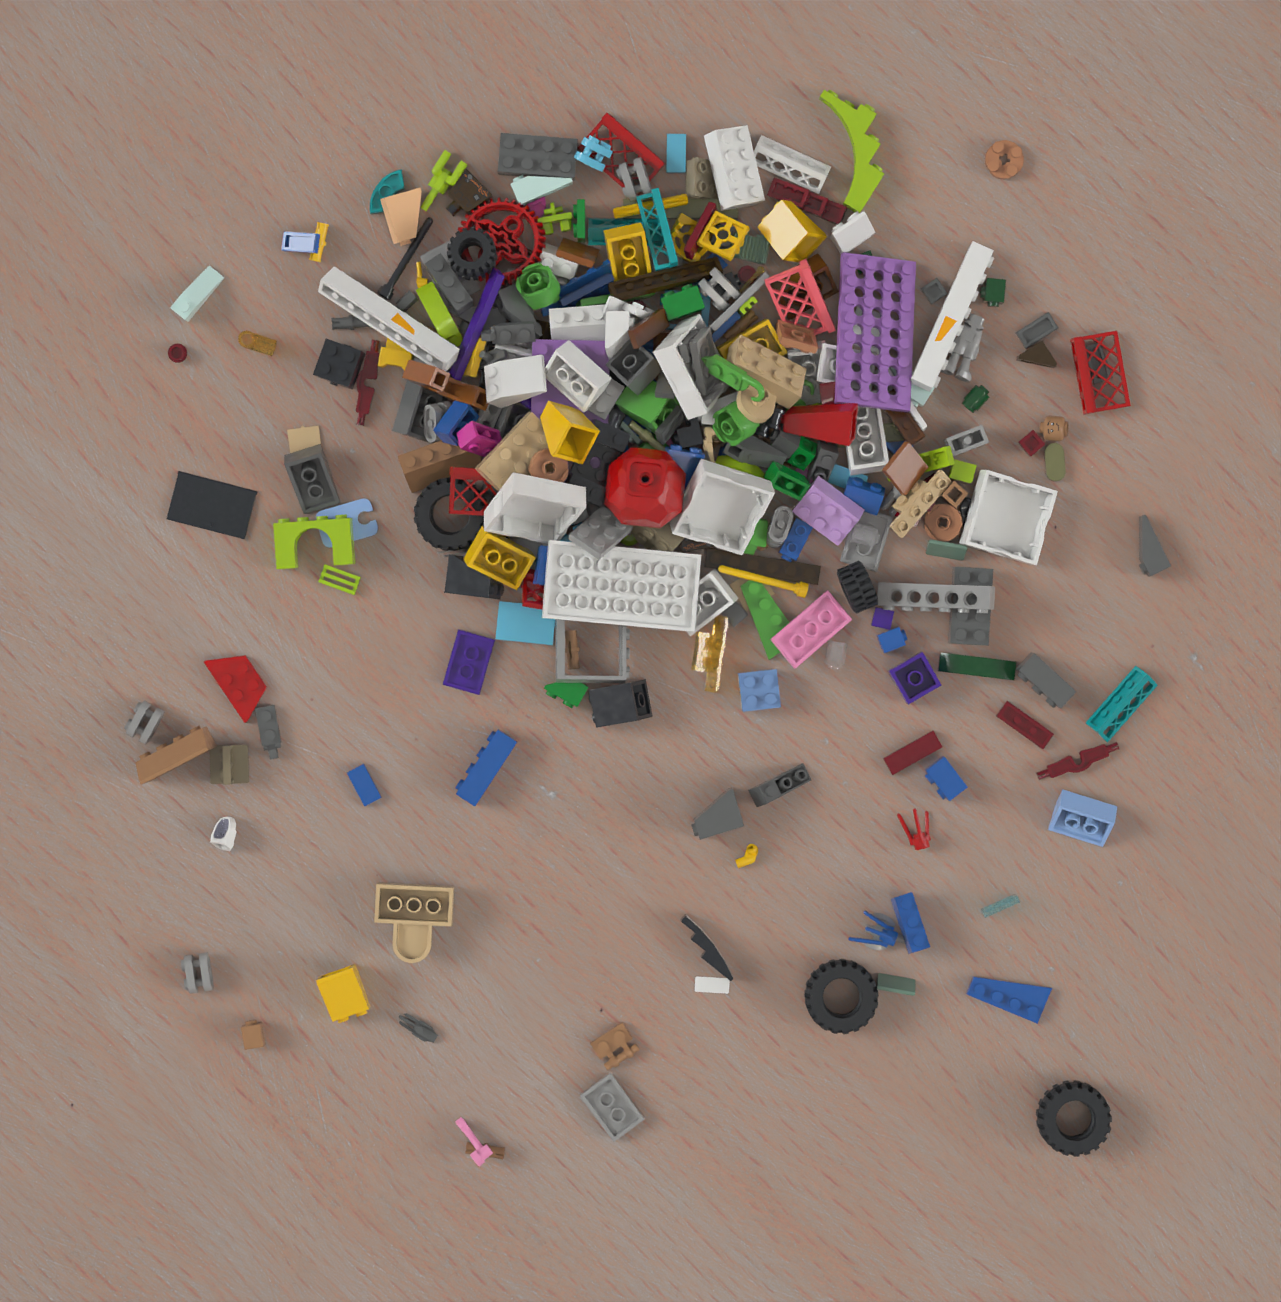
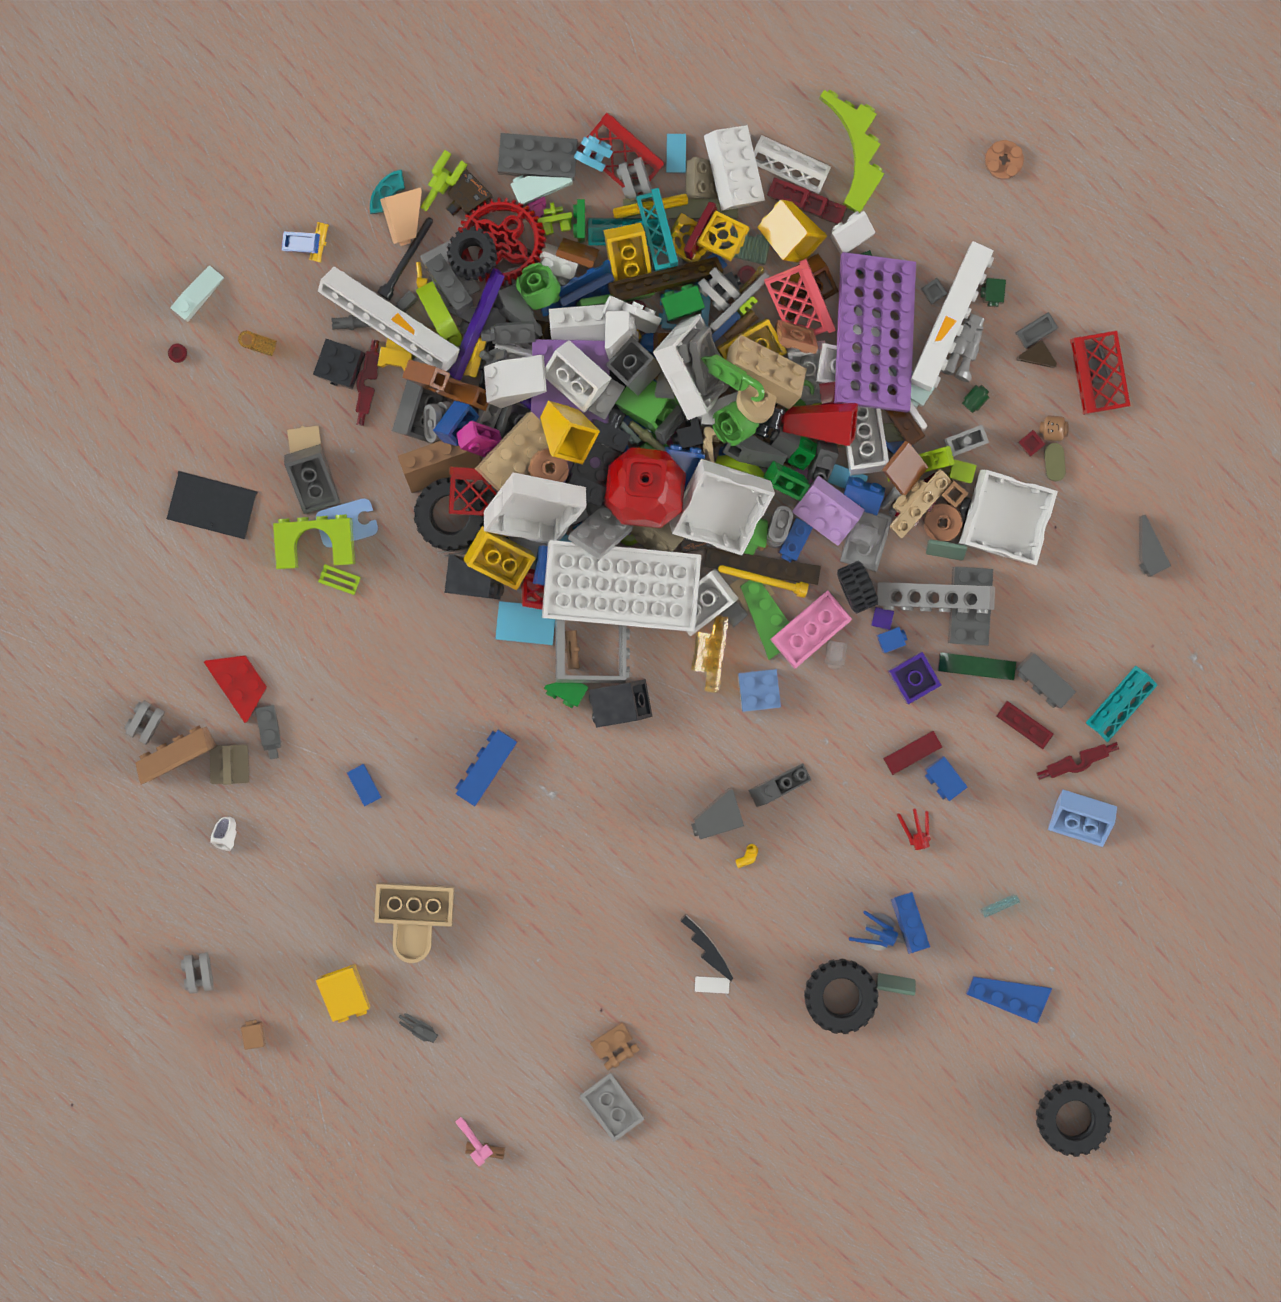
dark purple tile [443,629,495,695] -> none
reddish brown tile [628,308,670,349] -> none

